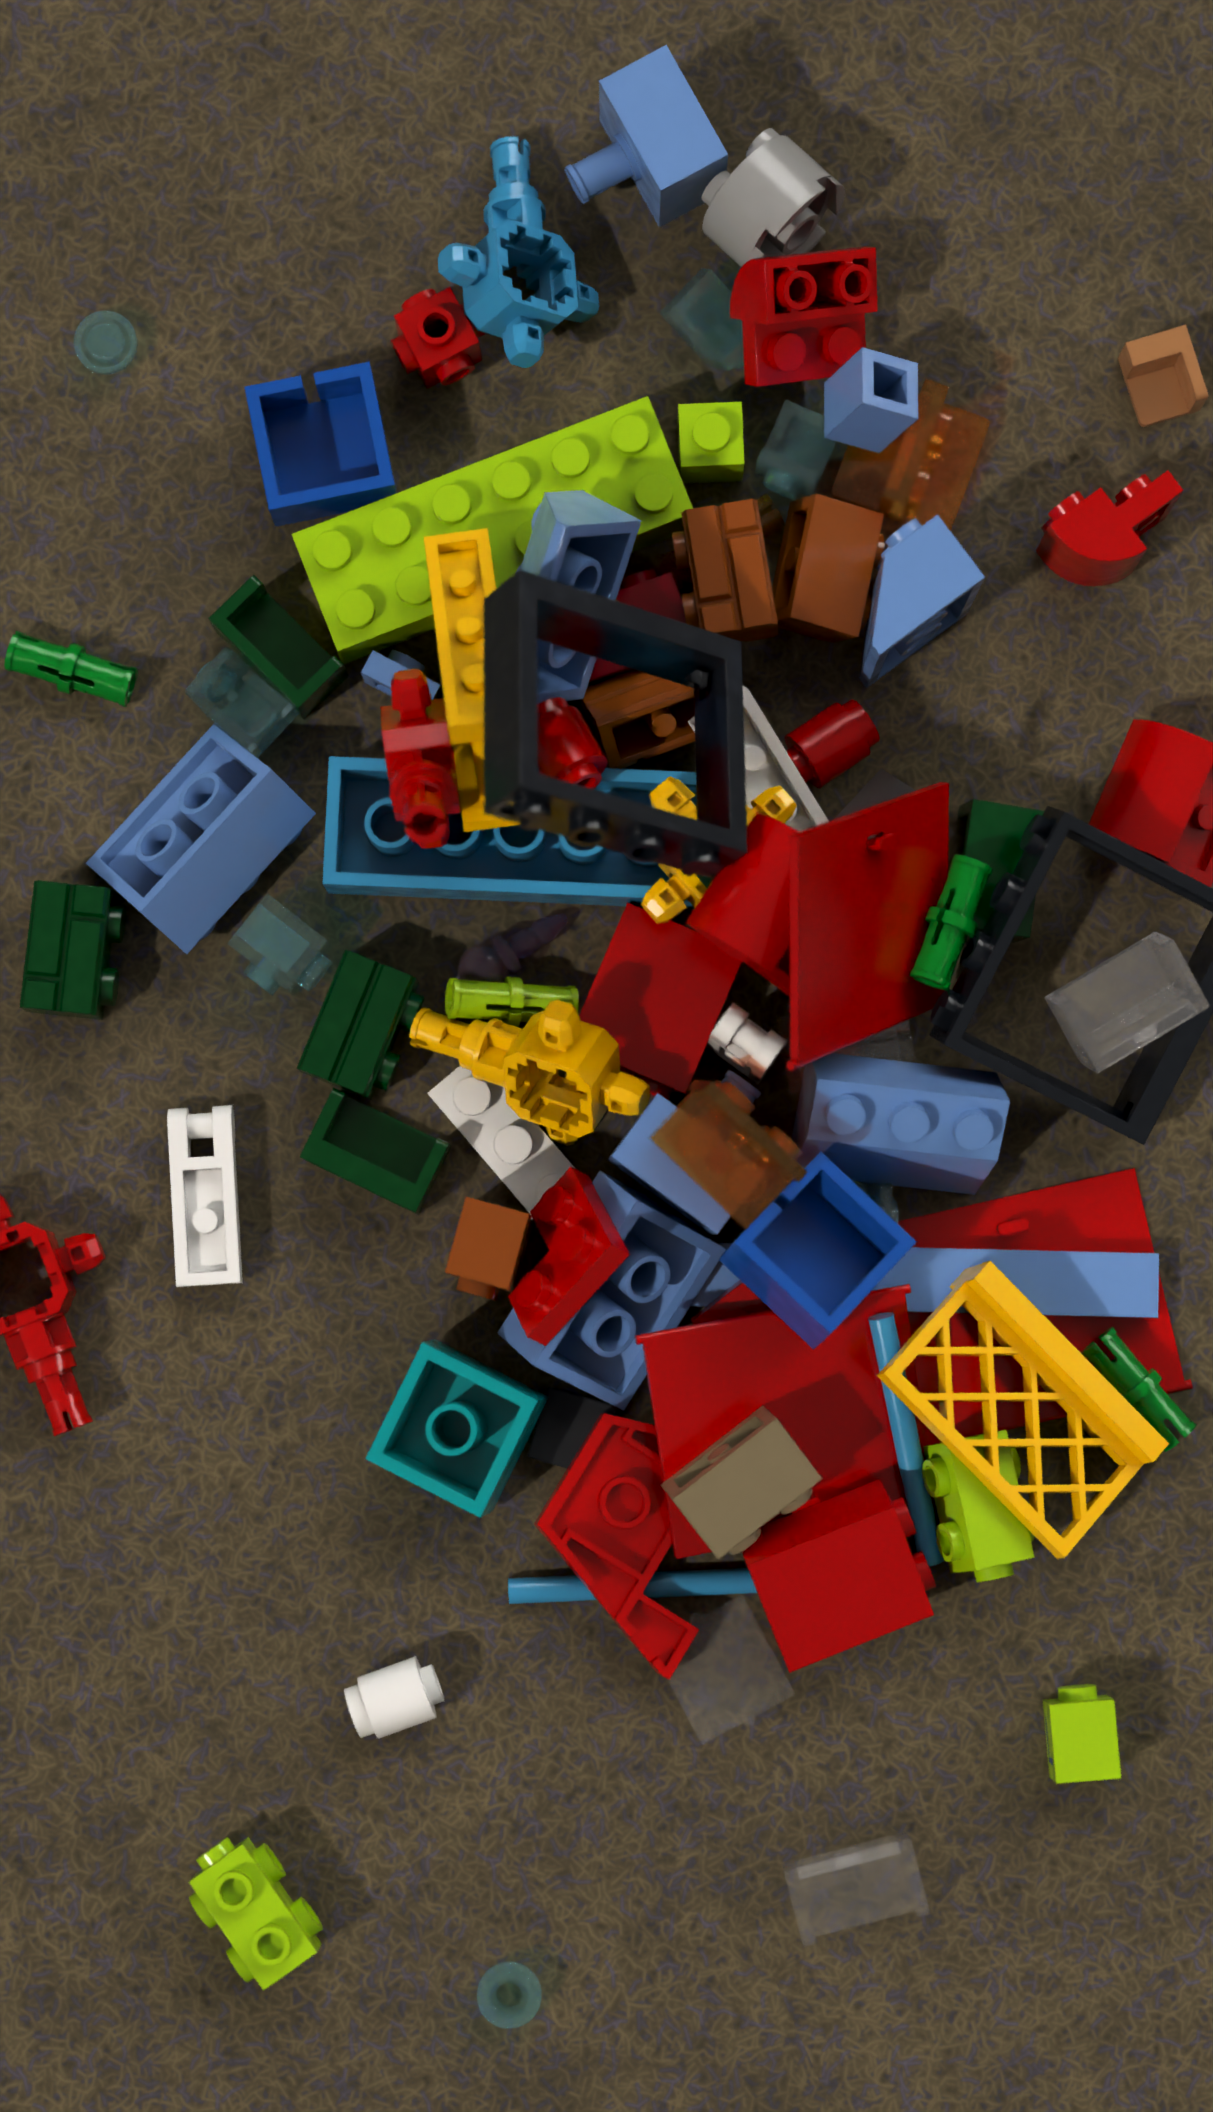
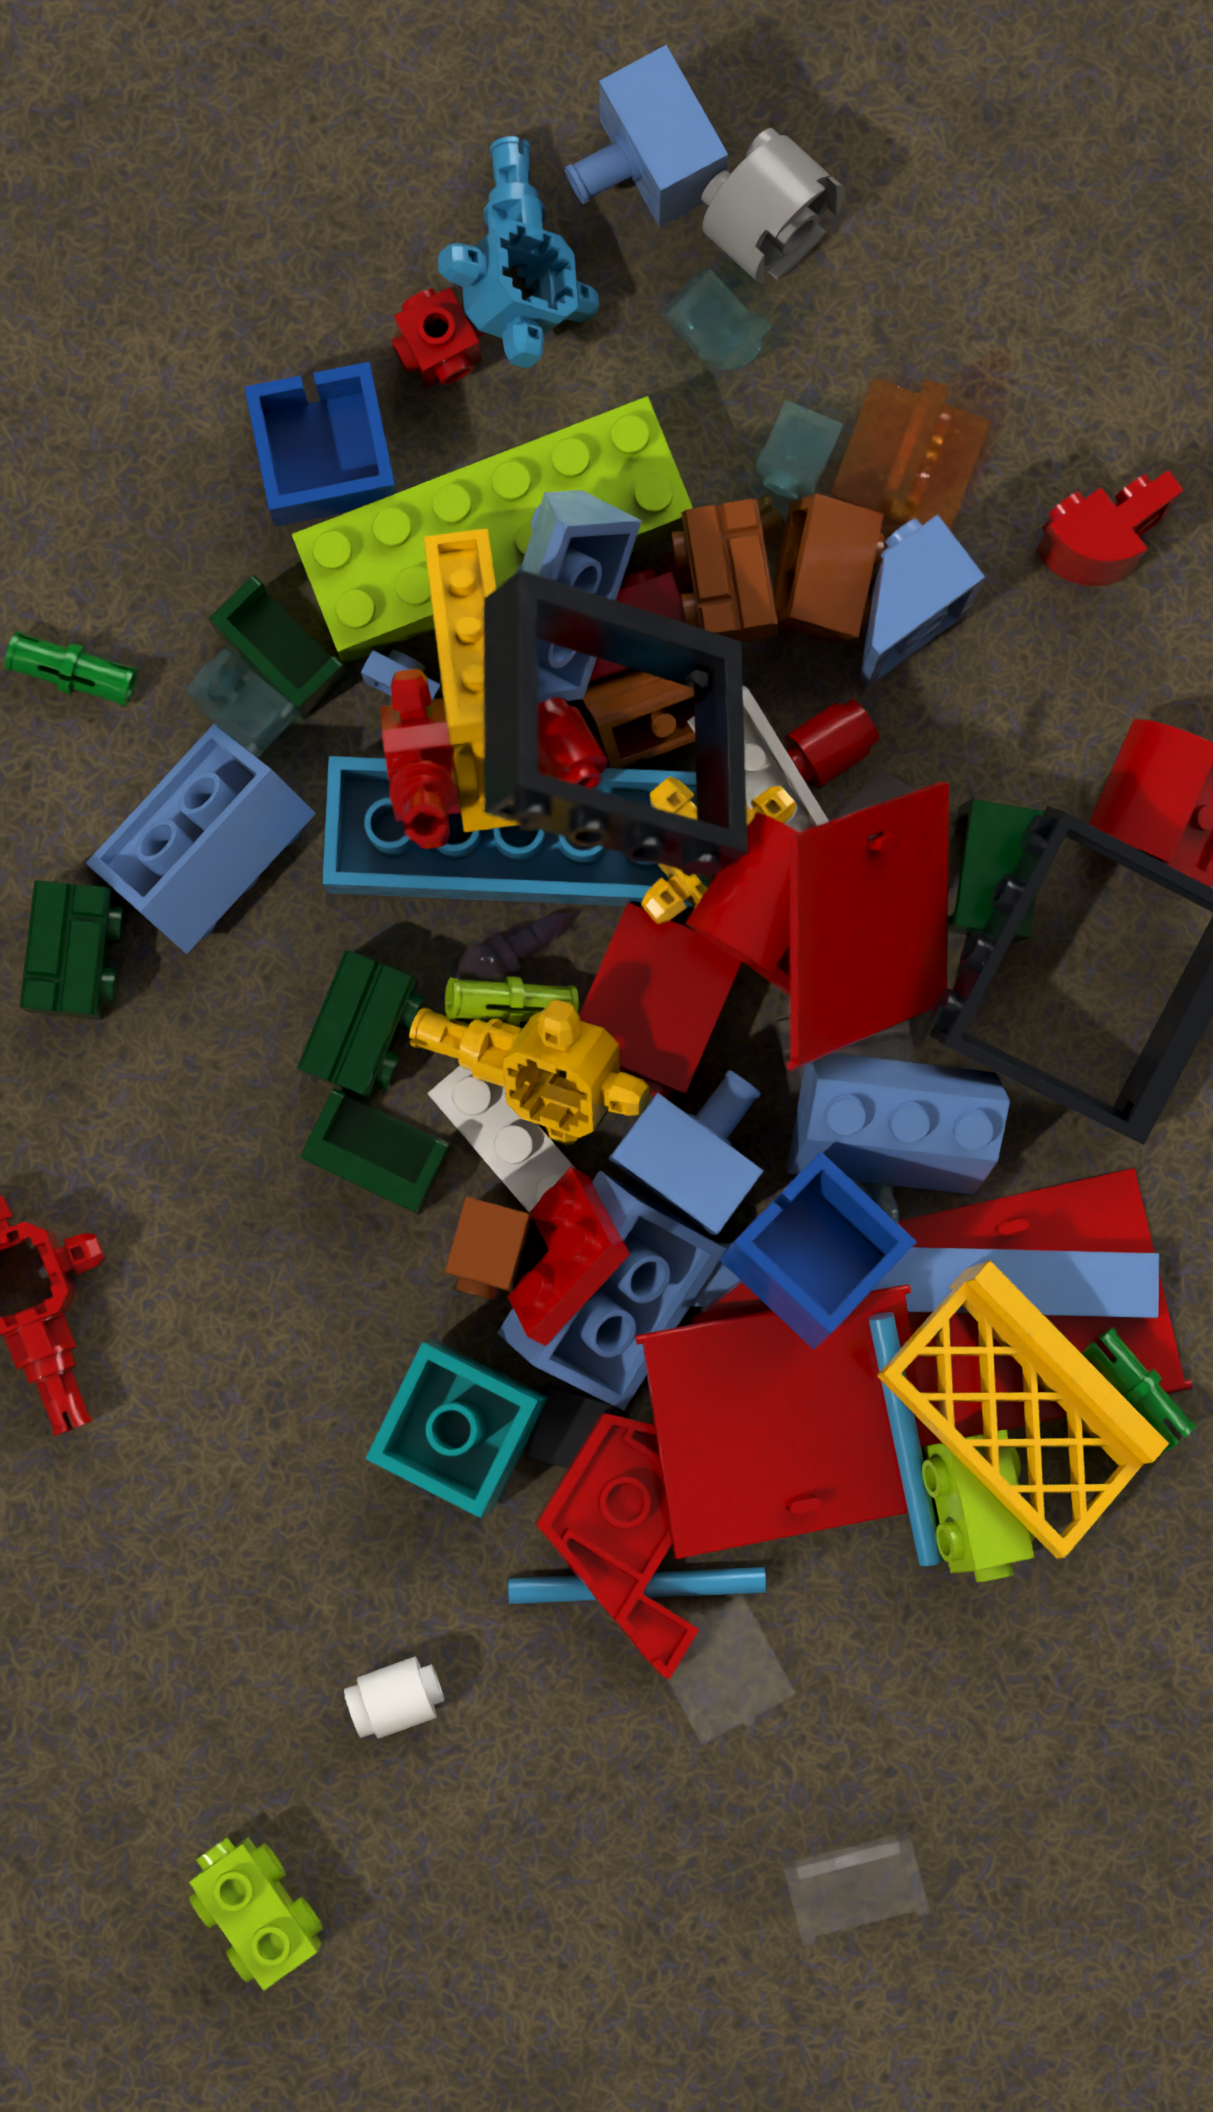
clear light blue plate [74,311,138,375] -> none
white plate [167,1105,243,1287] -> none
clear light blue brick [228,893,332,996] -> none
clear light blue plate [477,1961,542,2029] -> none
clear orange bracket [648,1080,808,1229] -> none
dark tan brick [661,1405,822,1560] -> none
lime brick [677,402,745,483] -> none
white plate [707,1003,787,1084] -> none
red brick [730,246,878,387] -> none
red brick [742,1479,936,1673] -> none
medium blue brick [824,347,918,453] -> none
green pin [909,855,993,990] -> none
lime brick [1043,1684,1121,1784] -> none
clear panel [1044,932,1210,1073] -> none
medium nougat panel [1118,325,1208,427] -> none

